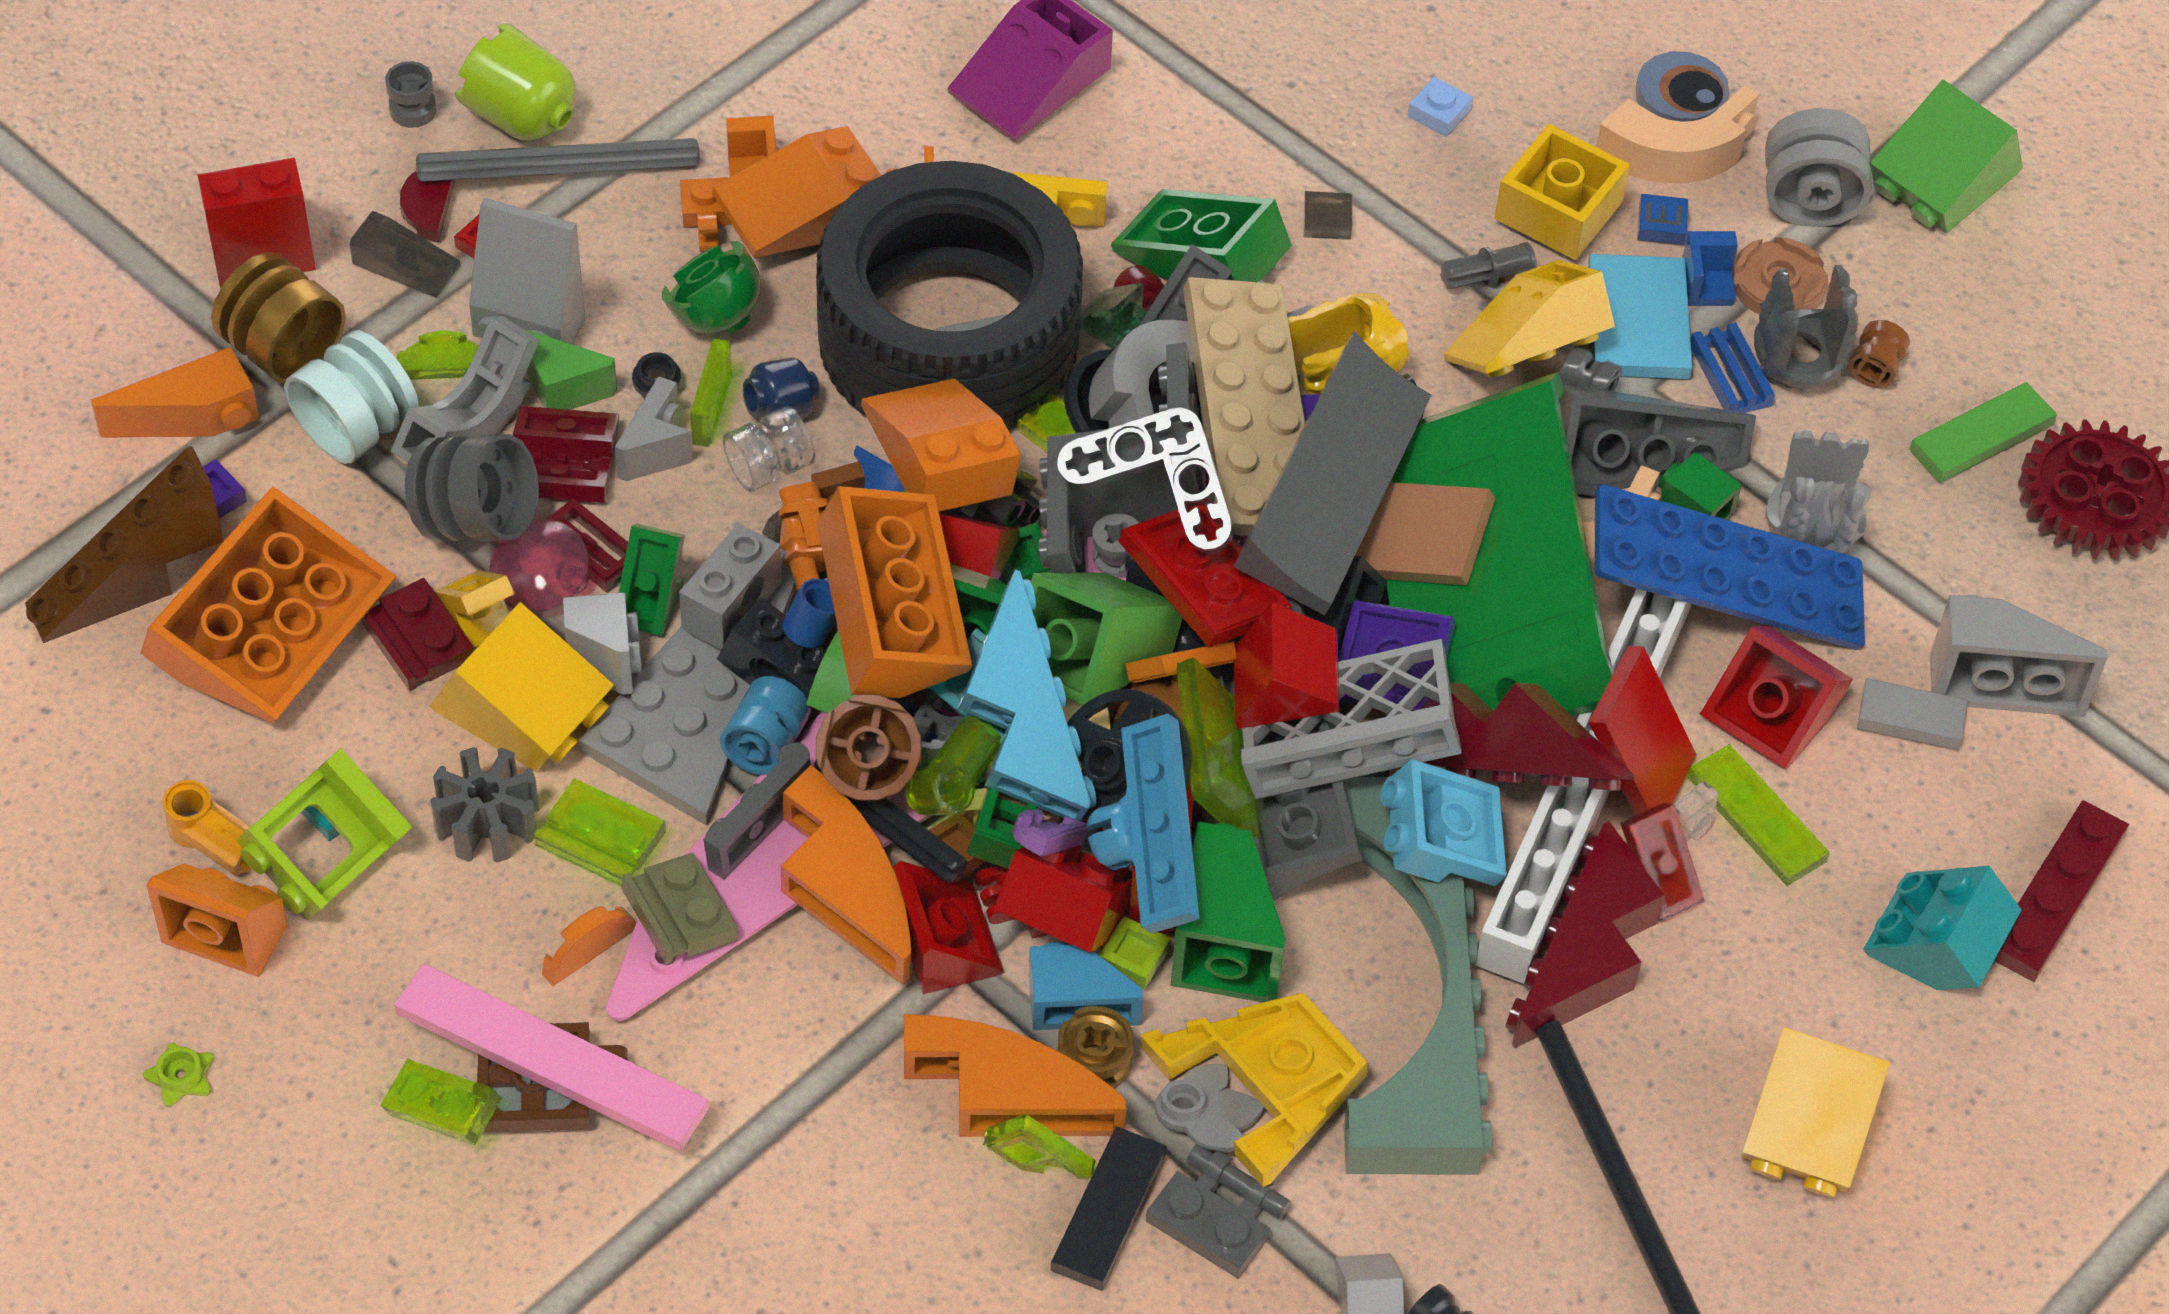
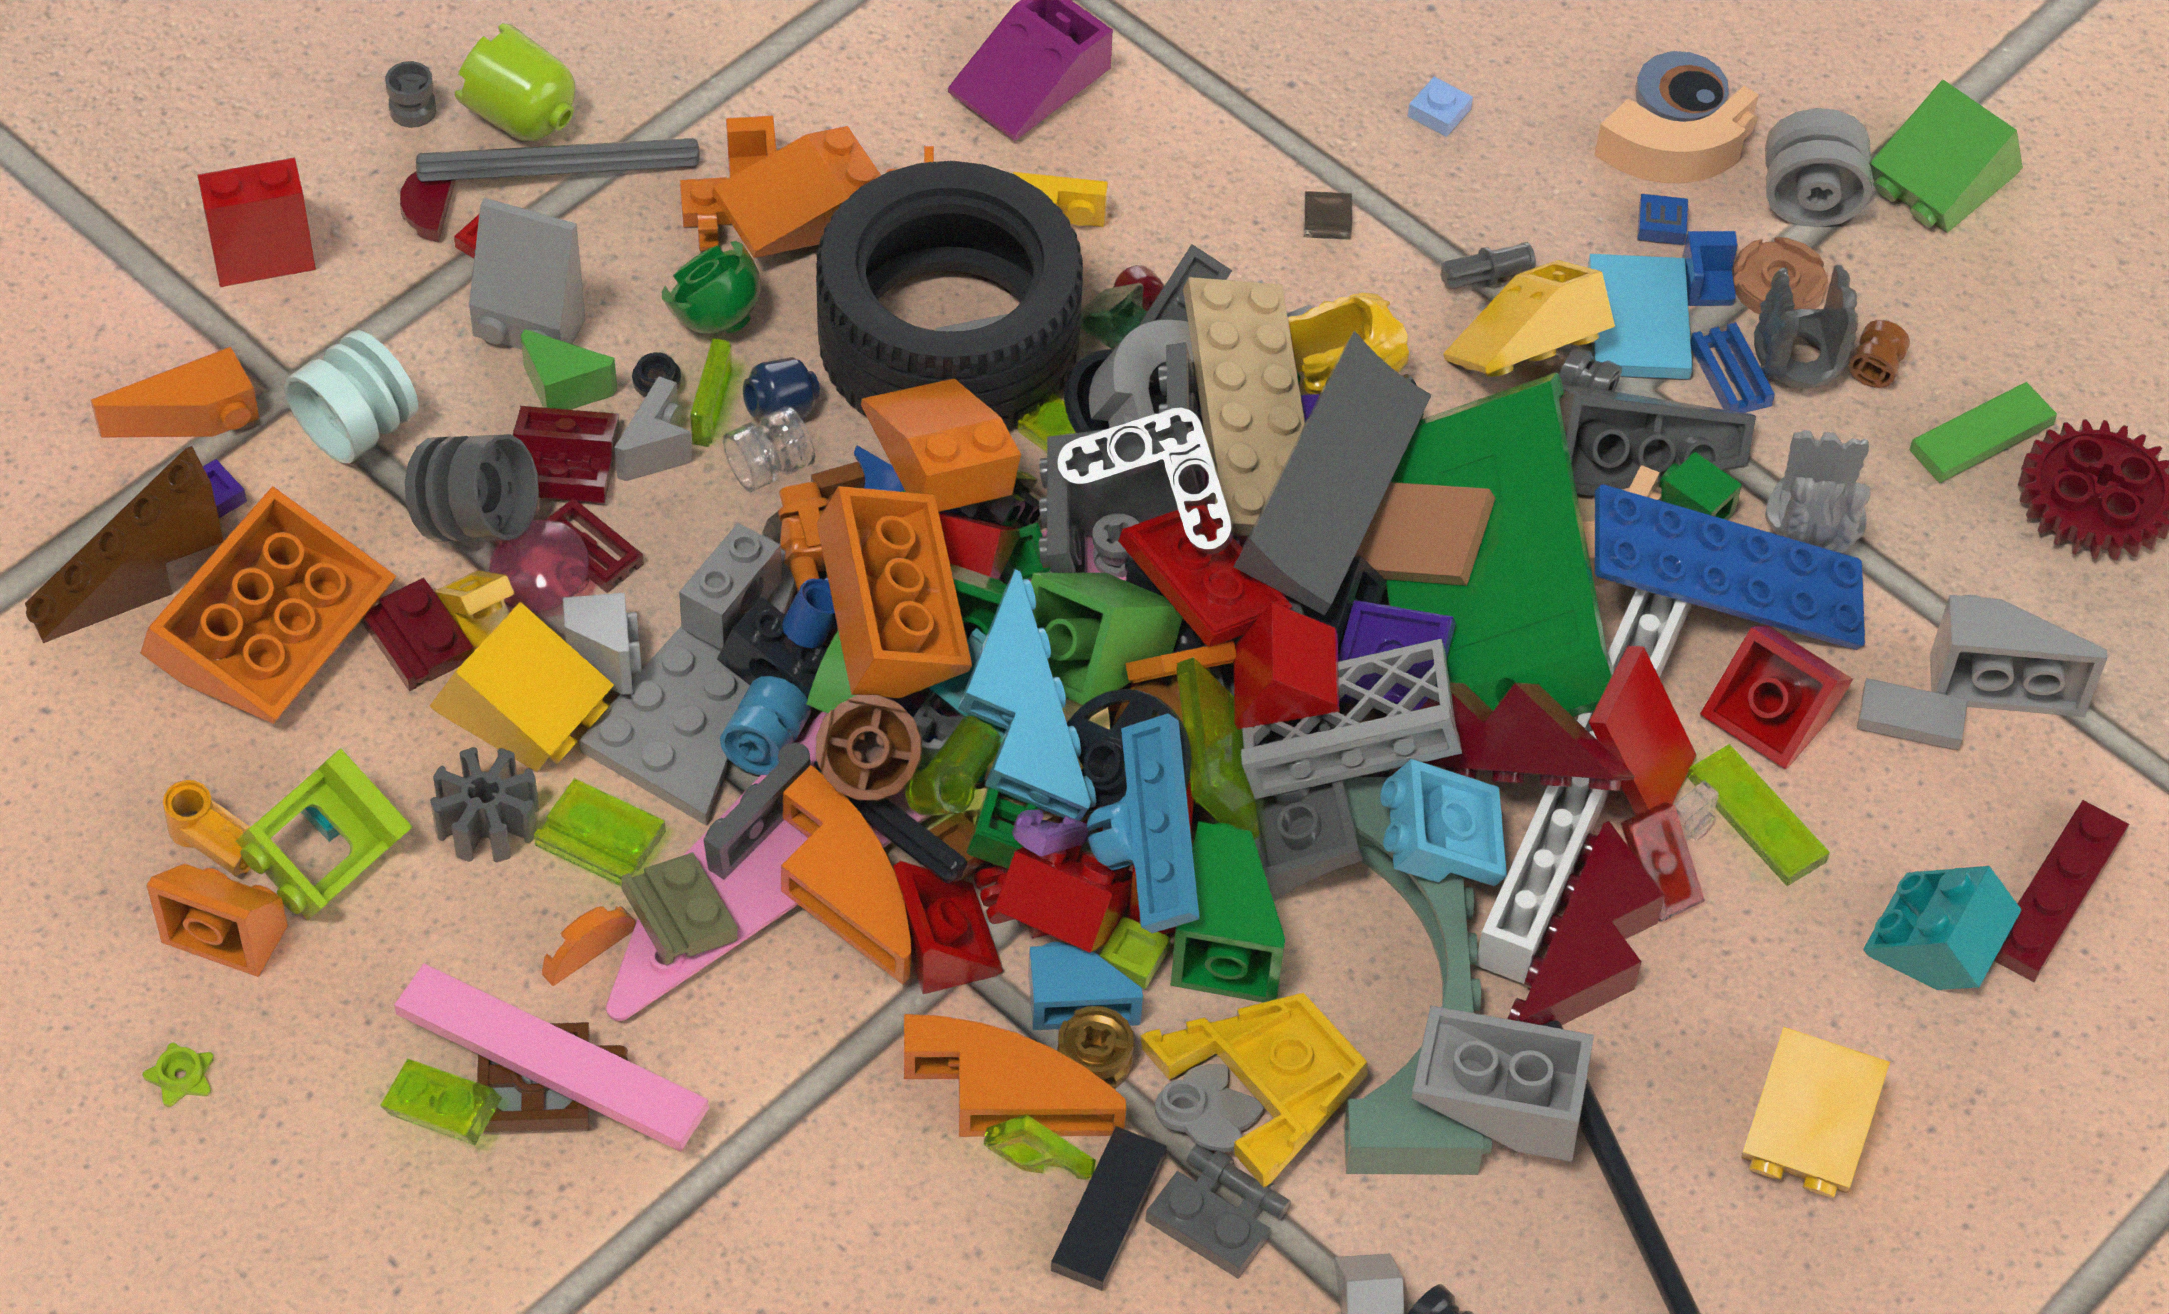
pearl gold wheel [211,252,346,383] -> none
clear smoke slope [349,211,461,298] -> none
light grey arch [391,316,540,462] -> none
clear neon green tile [396,330,479,380] -> none
green slope [619,523,685,636] -> none
green slope [1111,189,1292,282] -> none
yellow brick [1494,123,1630,260] -> none
none -> light grey slope [1412,1005,1594,1162]

